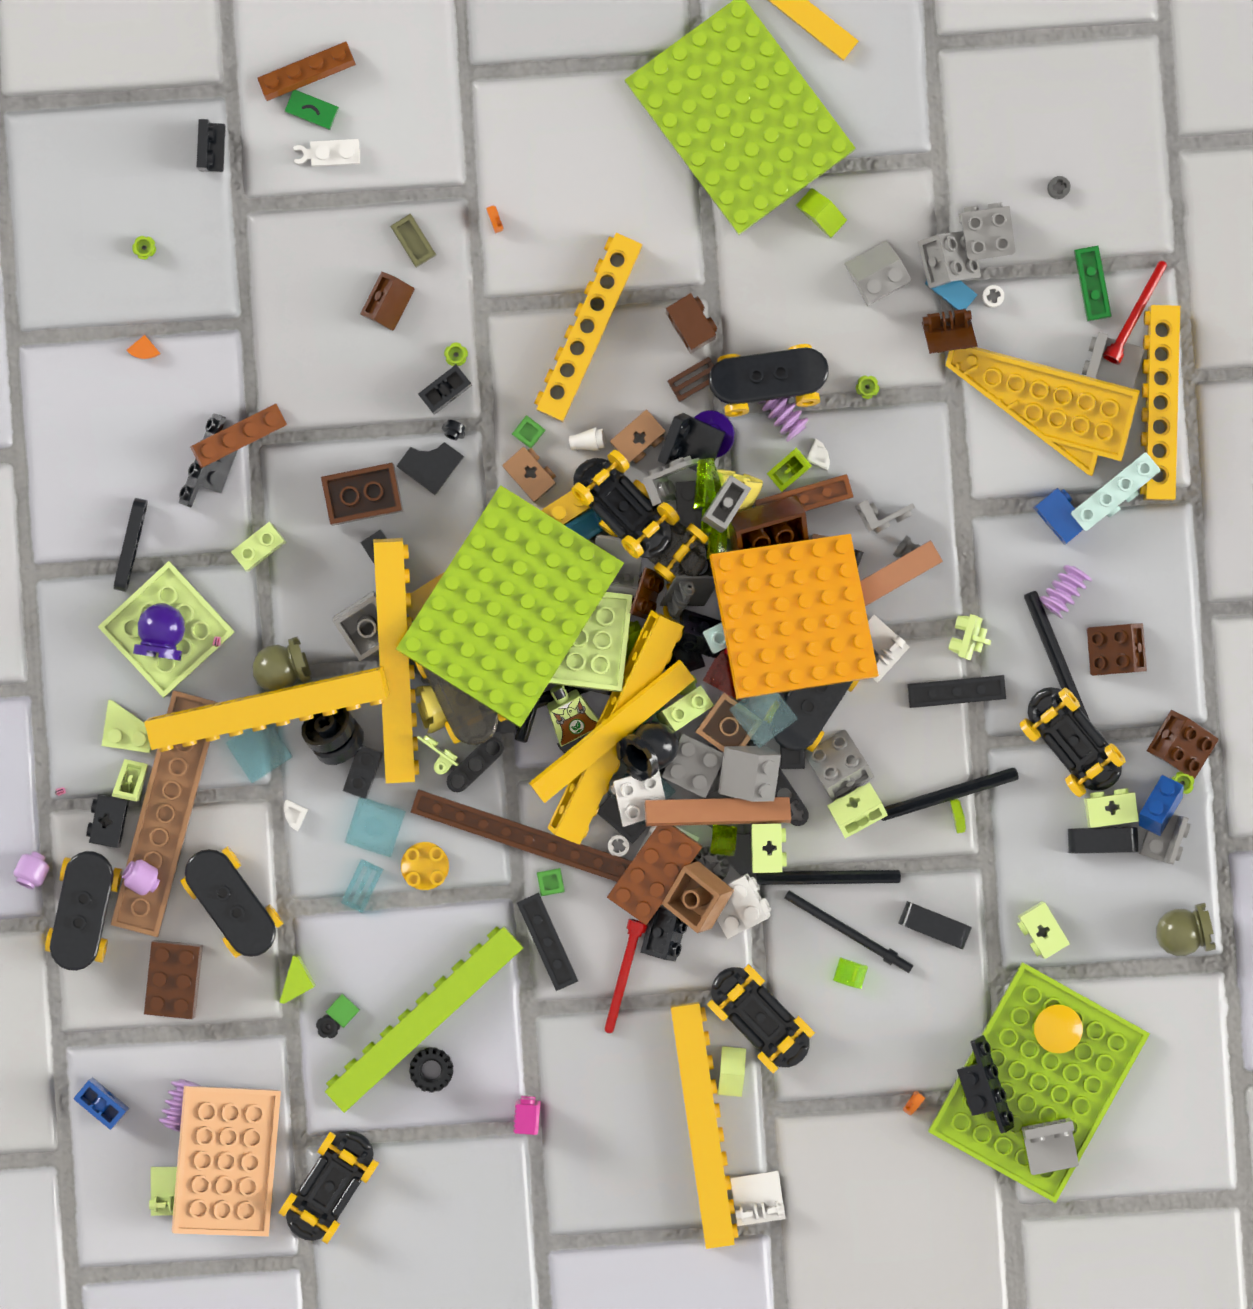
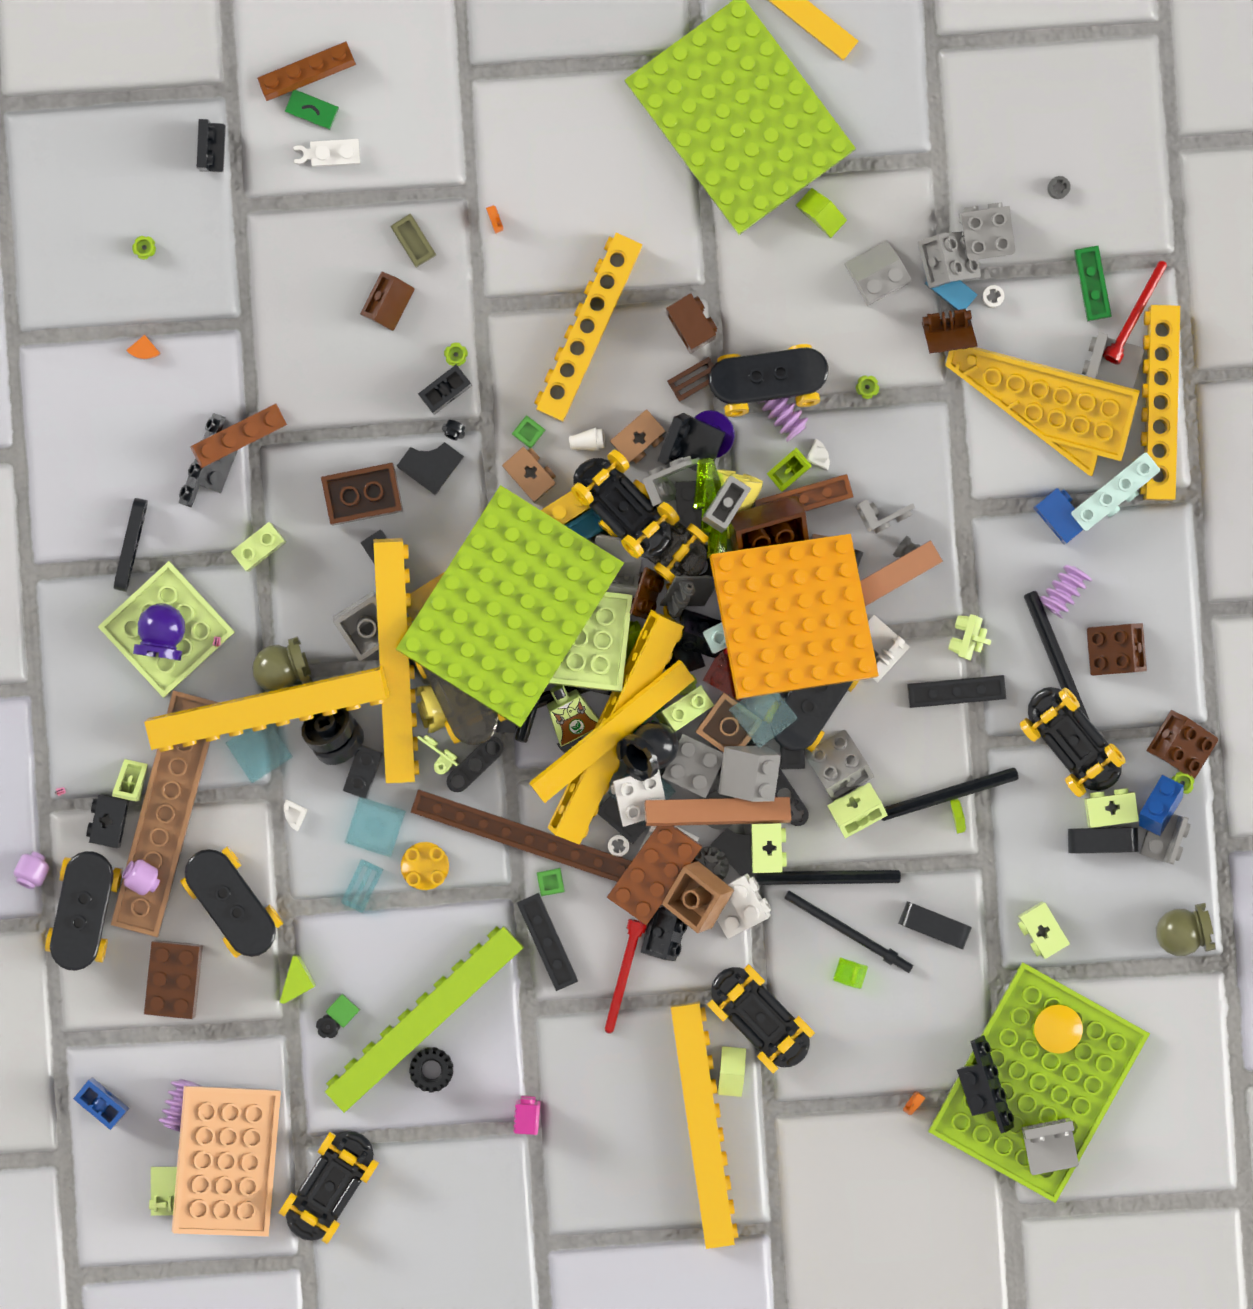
yellowish green wing [102,700,151,753] -> none
clear neon green slope [710,825,737,856] -> none
white hinge [730,1171,785,1226] -> none

